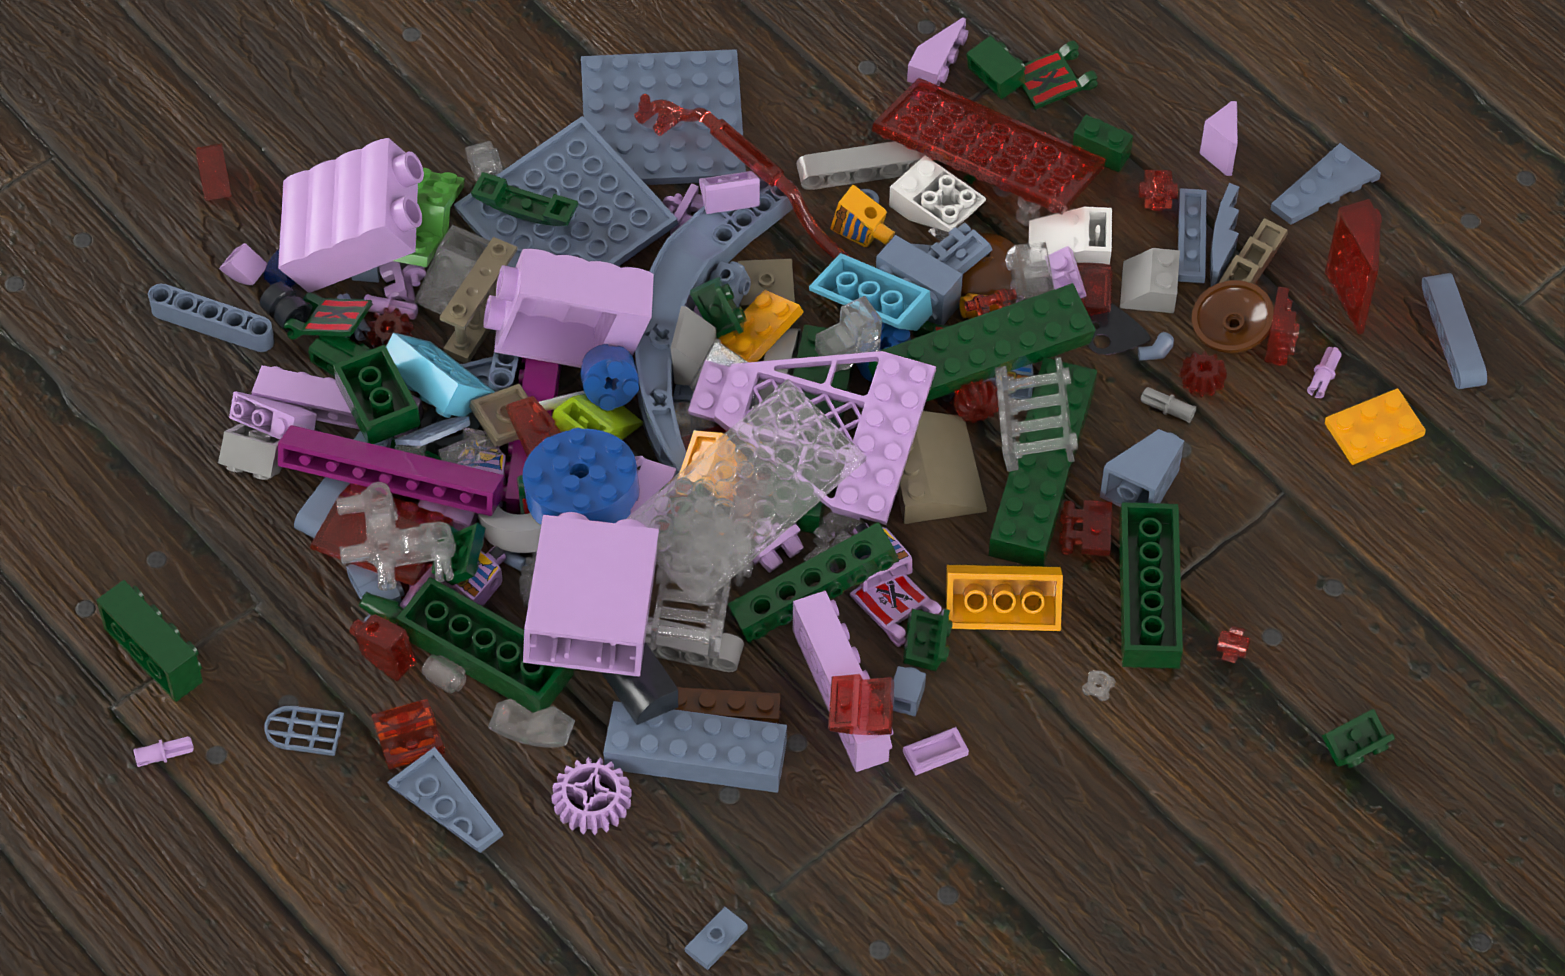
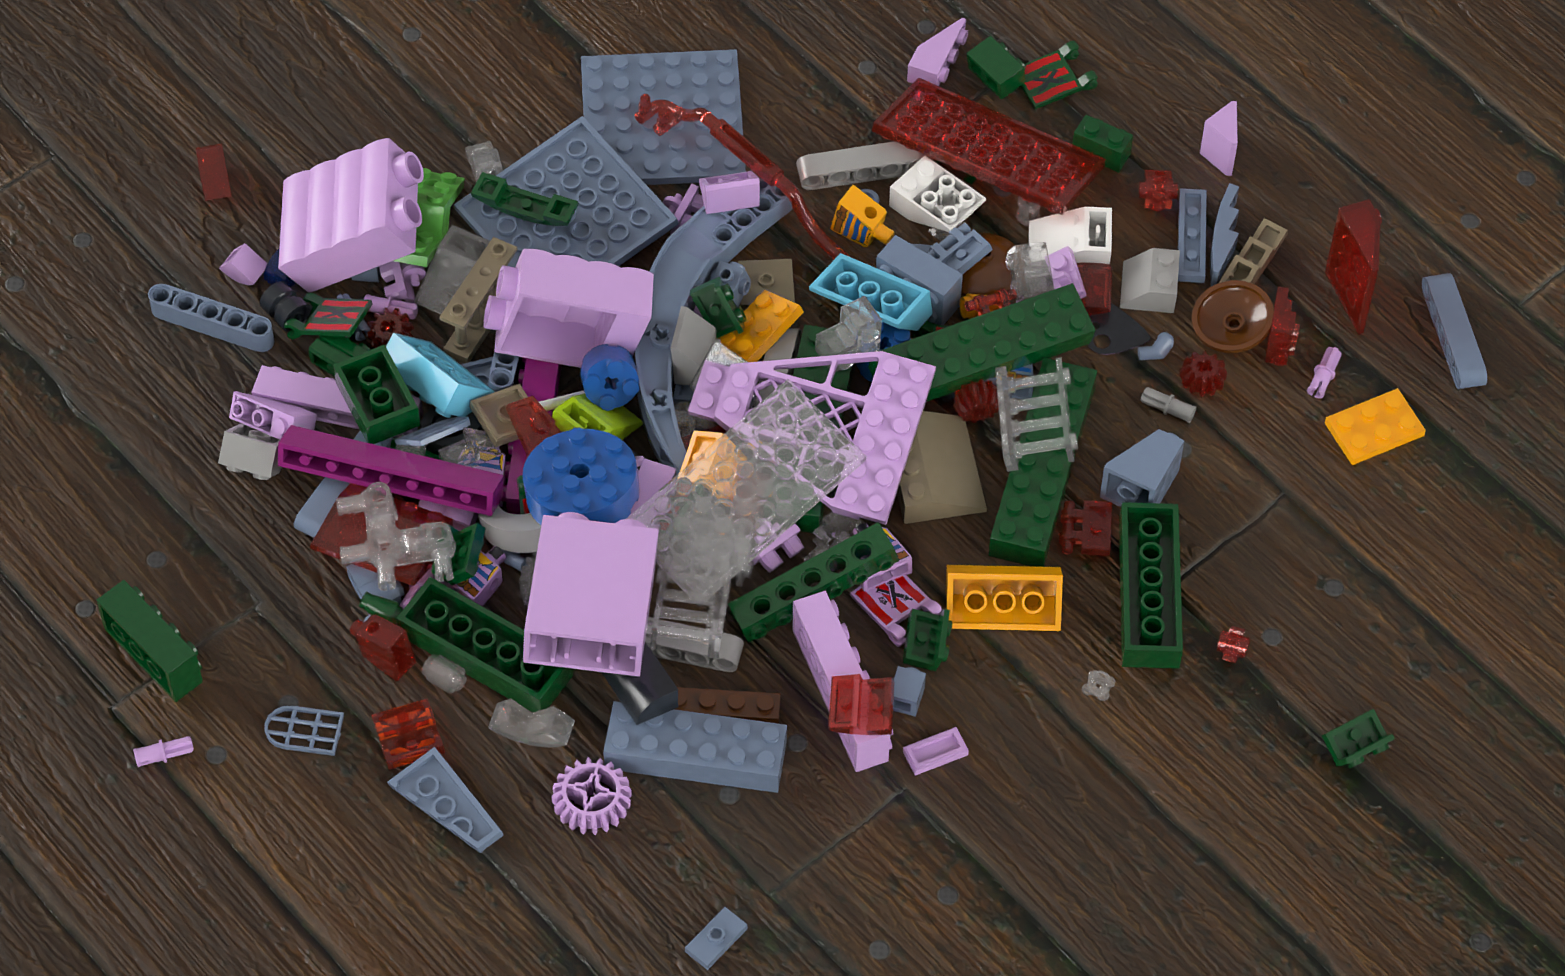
sand blue wing [1270,143,1381,225] -> none

